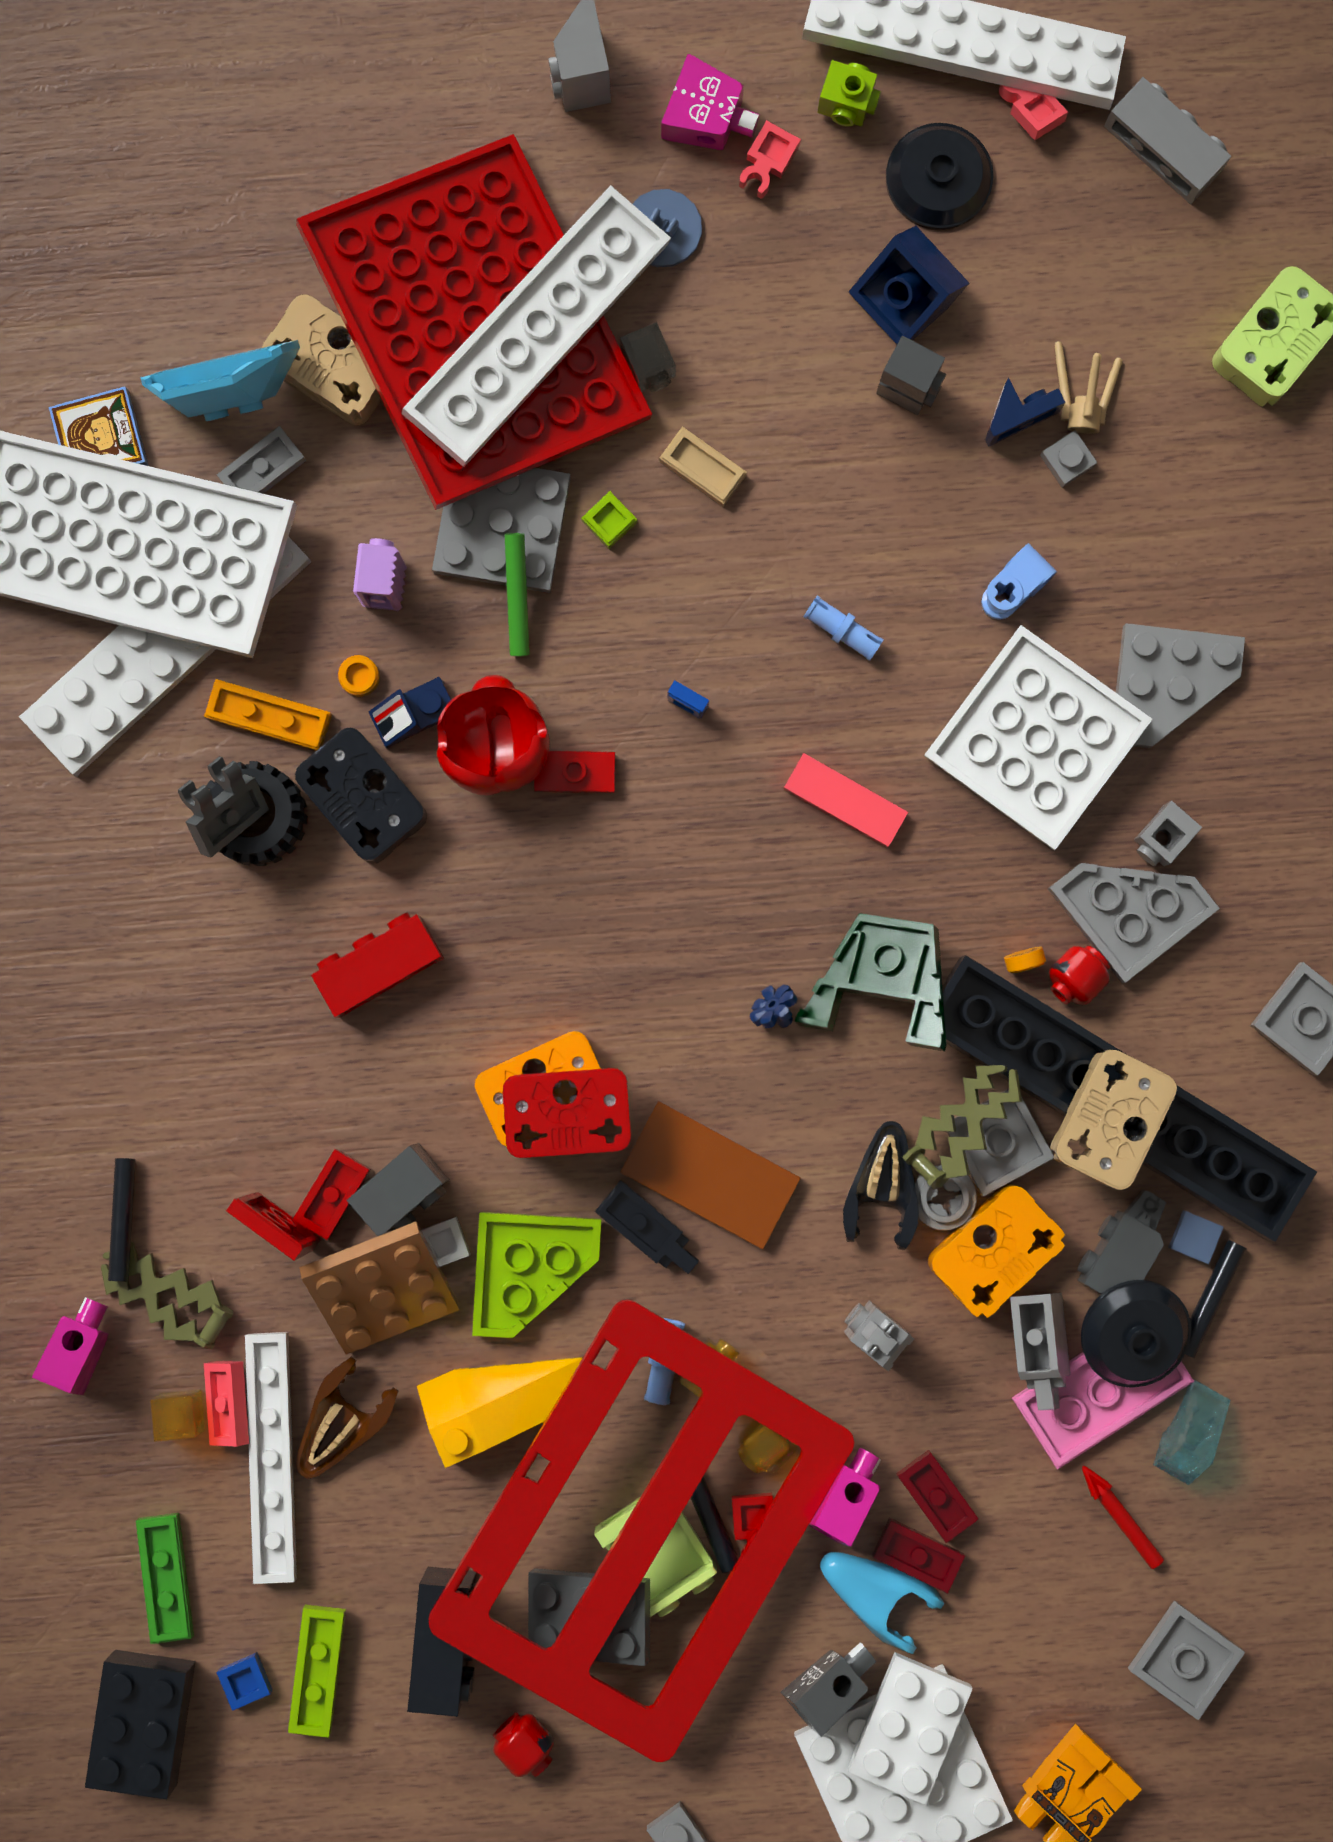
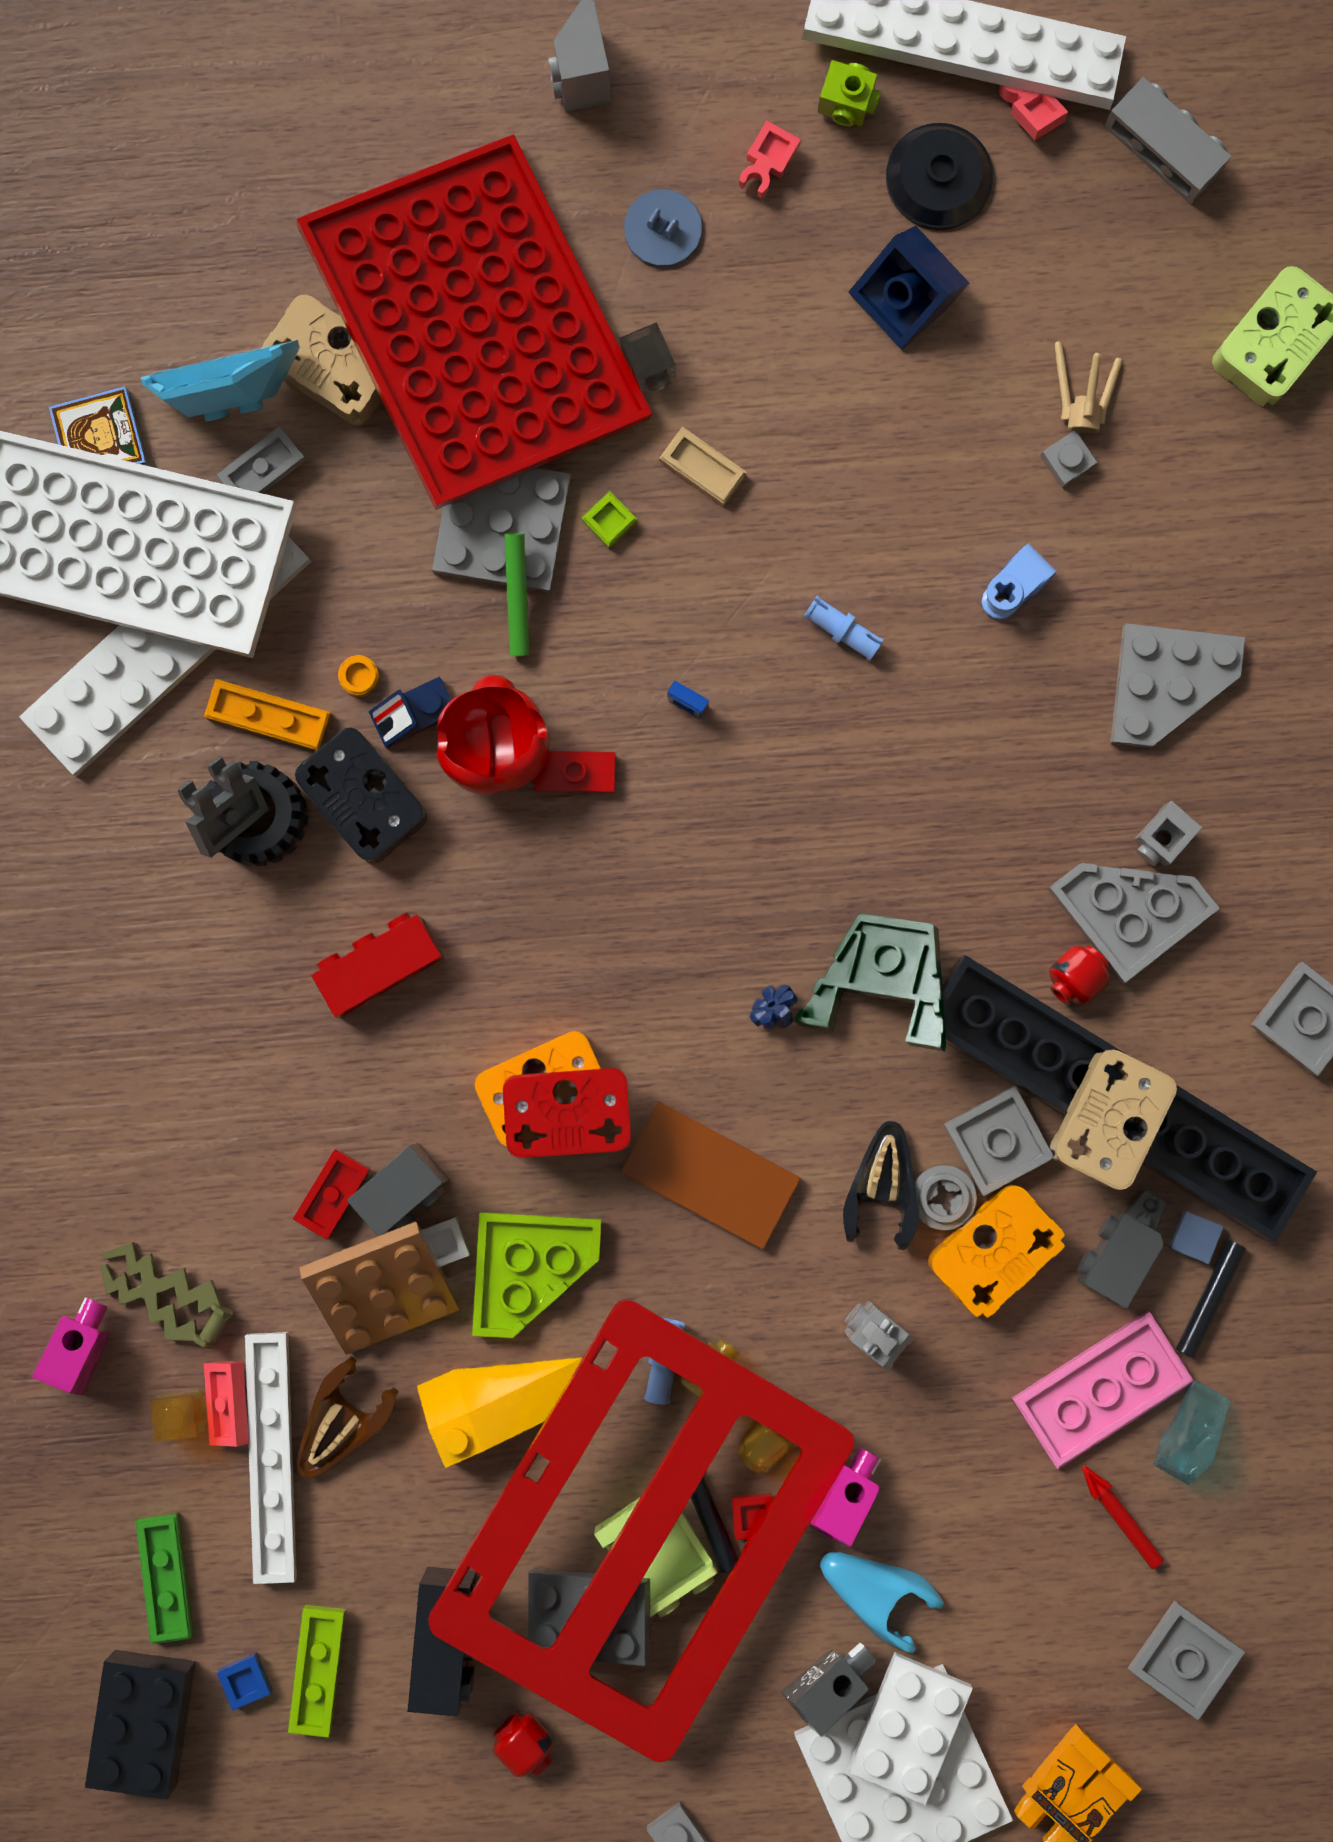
black piece [108,1158,136,1282] -> none
red tile [226,1192,321,1261] -> none
lavender brick [353,538,407,611] -> none
white plate [402,185,671,467] -> none
black hinge [595,1180,699,1274] -> none
dark pink torso [661,54,760,150] -> none
coral tile [783,753,908,848] -> none
dark red plate [872,1517,965,1594] -> none
dark grey piece [876,336,947,415] -> none
dark red plate [896,1450,979,1543] -> none
olive piece [902,1065,1022,1190] -> none
white plate [924,625,1153,851] -> none
dark blue slope [985,378,1066,447] -> none
light orange tile [1004,947,1047,973] -> none
light grey hinge [1010,1293,1071,1410] -> none
black piece [1081,1280,1191,1387] -> none

